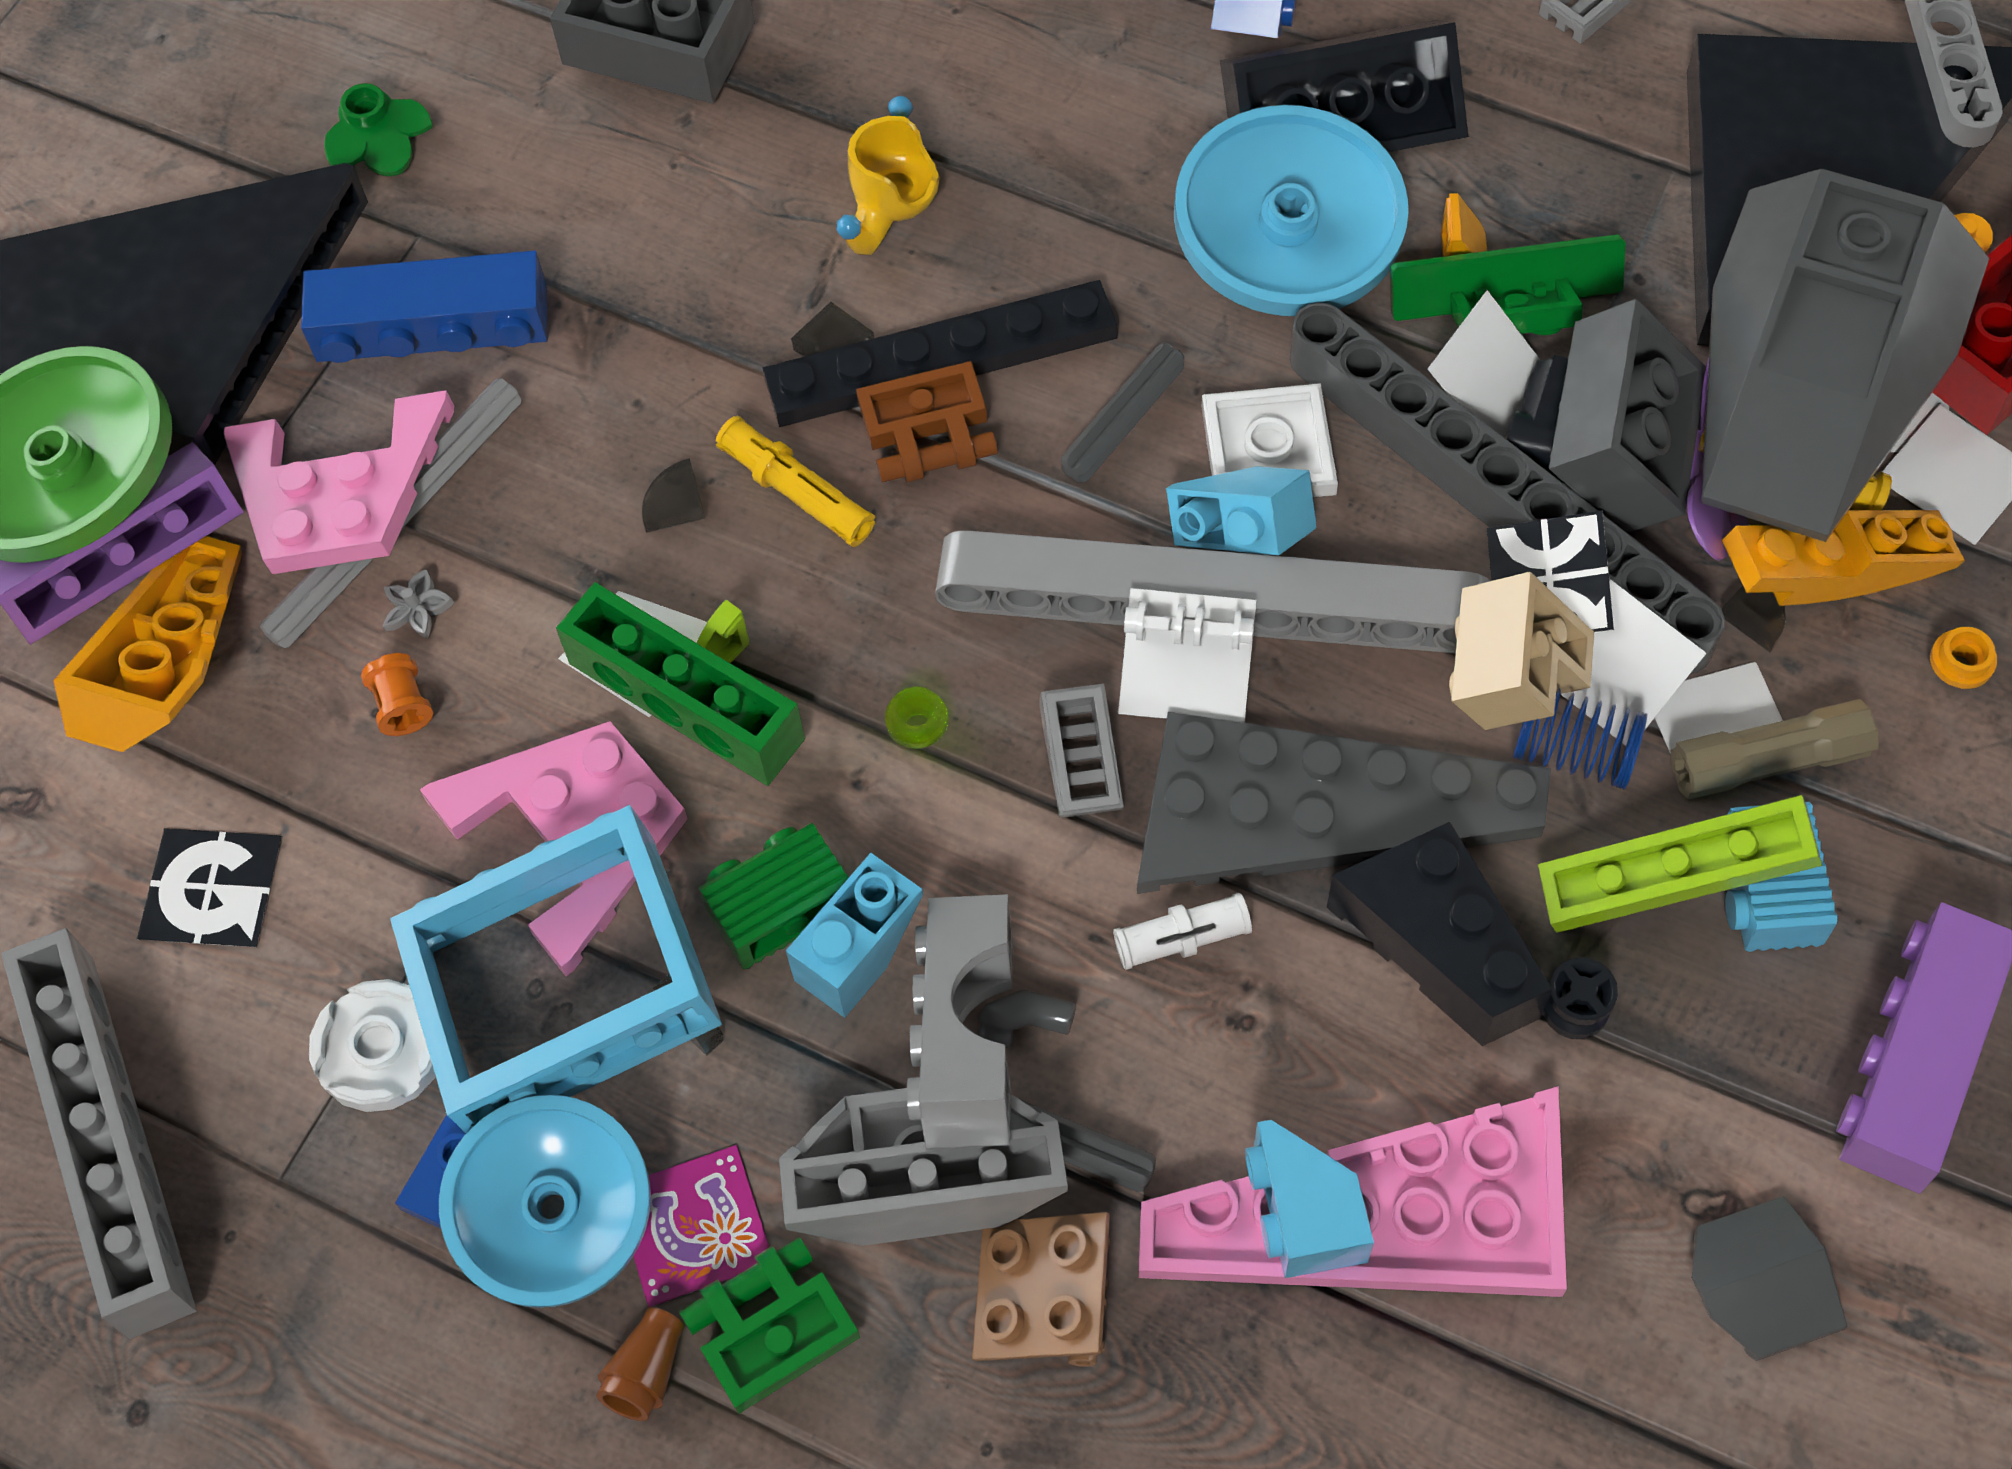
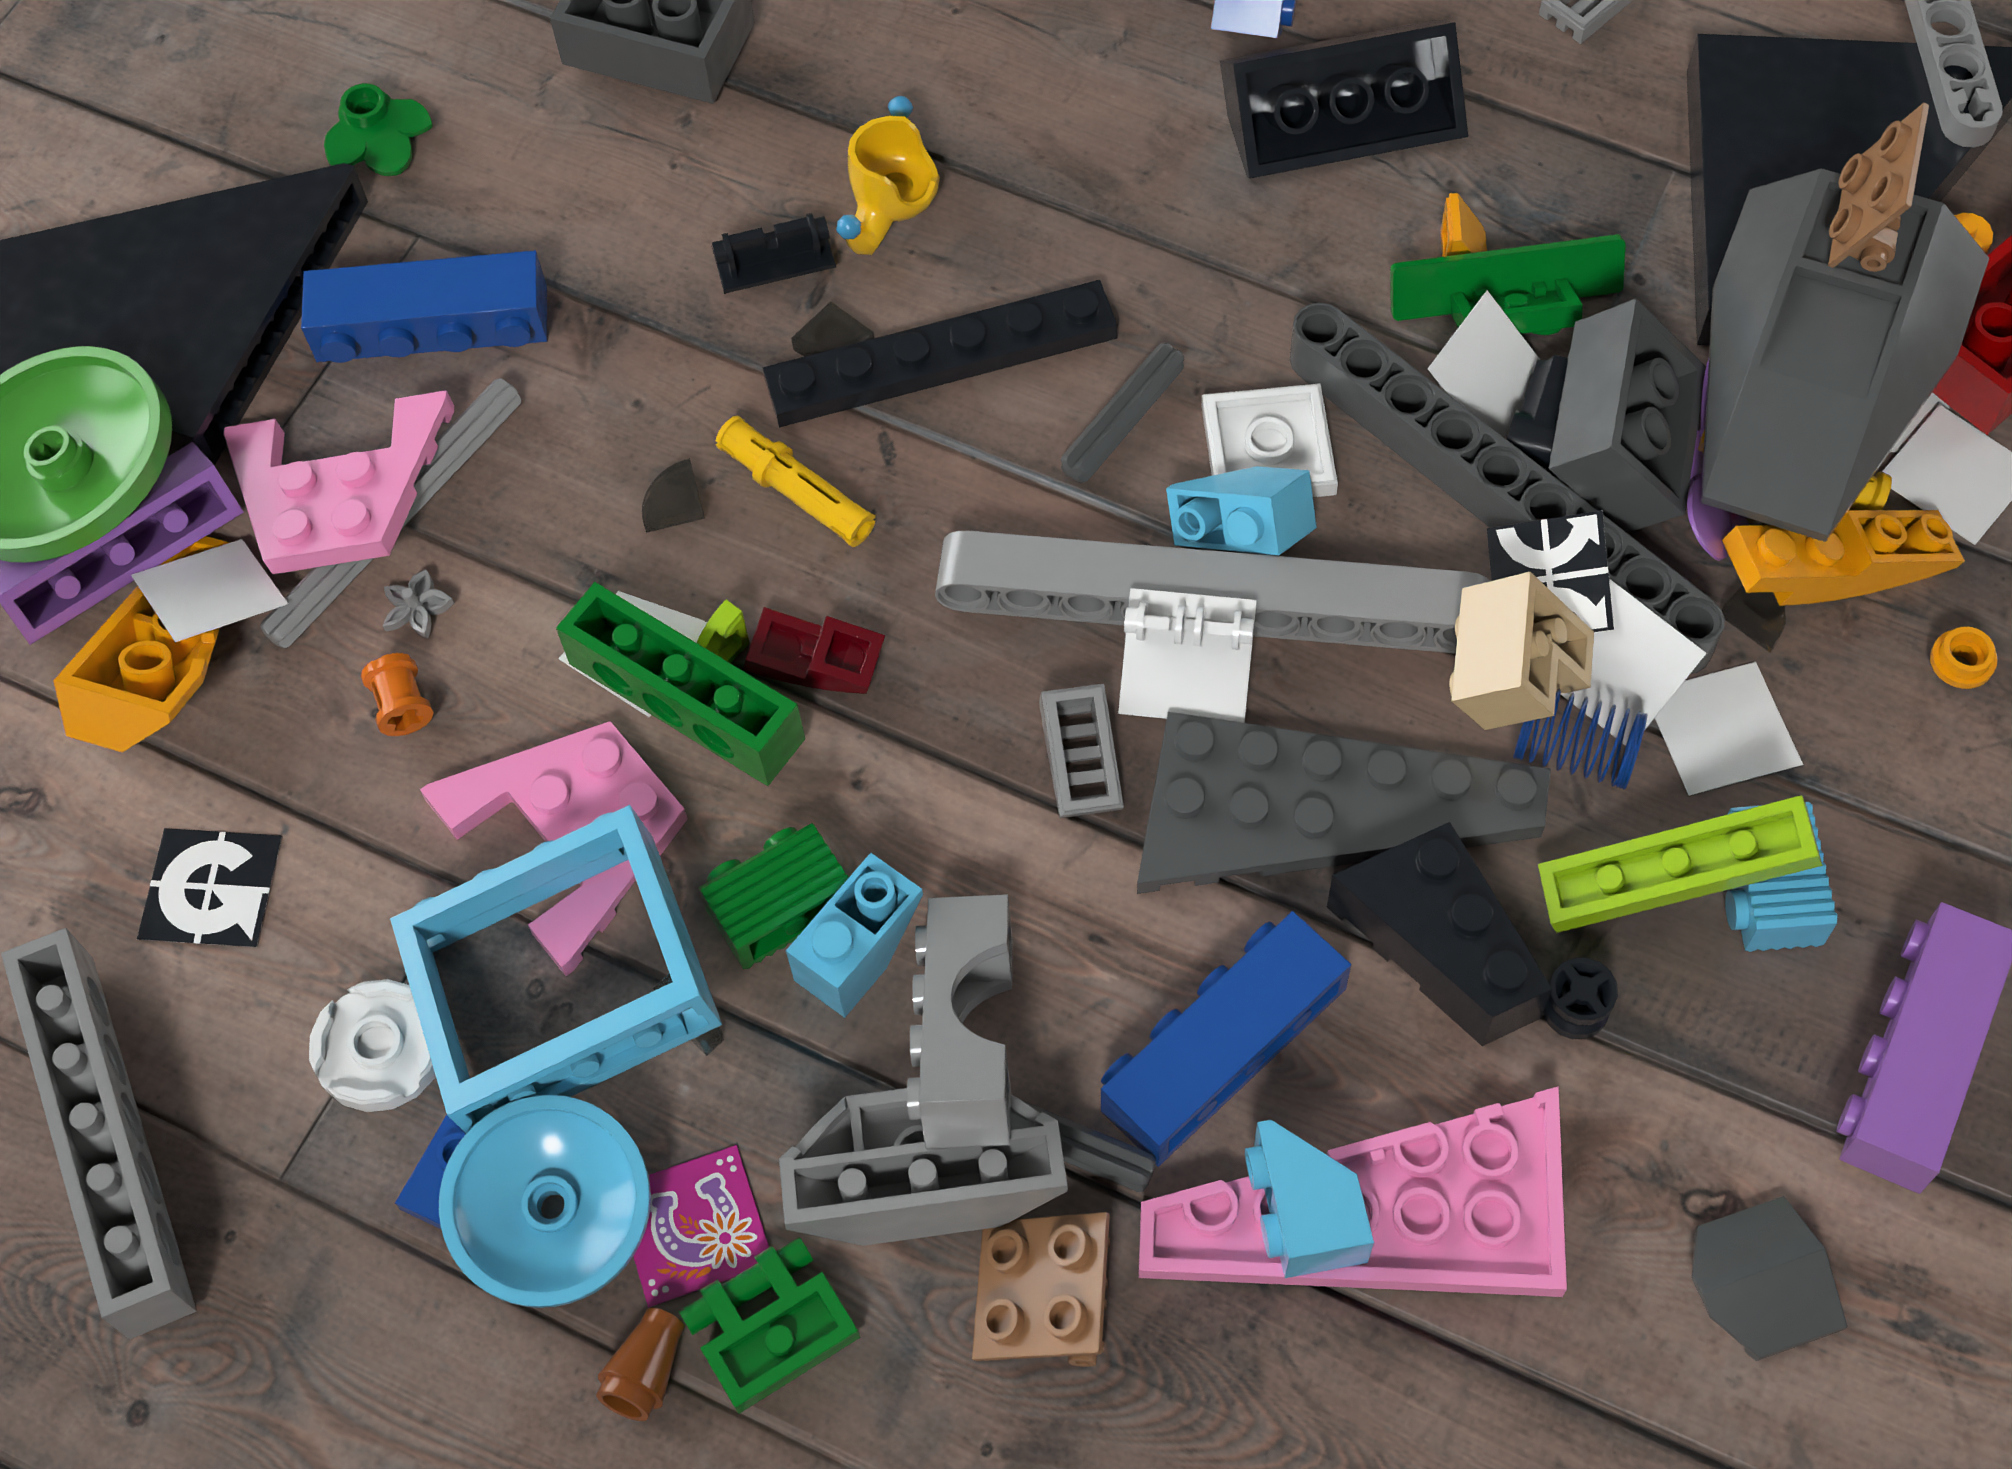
dark orange plate [856,361,998,483] -> none
clear neon green plate [885,686,948,749] -> none
dark grey arm [978,990,1076,1048] -> none
white pin [1113,893,1252,970] -> none
medium azure dish [1174,105,1409,316] -> none
dark tan axle [1671,699,1879,800] -> none
none -> white sticker [131,539,288,642]
none -> black hinge [712,213,836,294]
none -> dark red slope [743,607,885,694]
none -> blue brick [1101,911,1352,1167]
none -> medium nougat hinge [1828,103,1929,272]

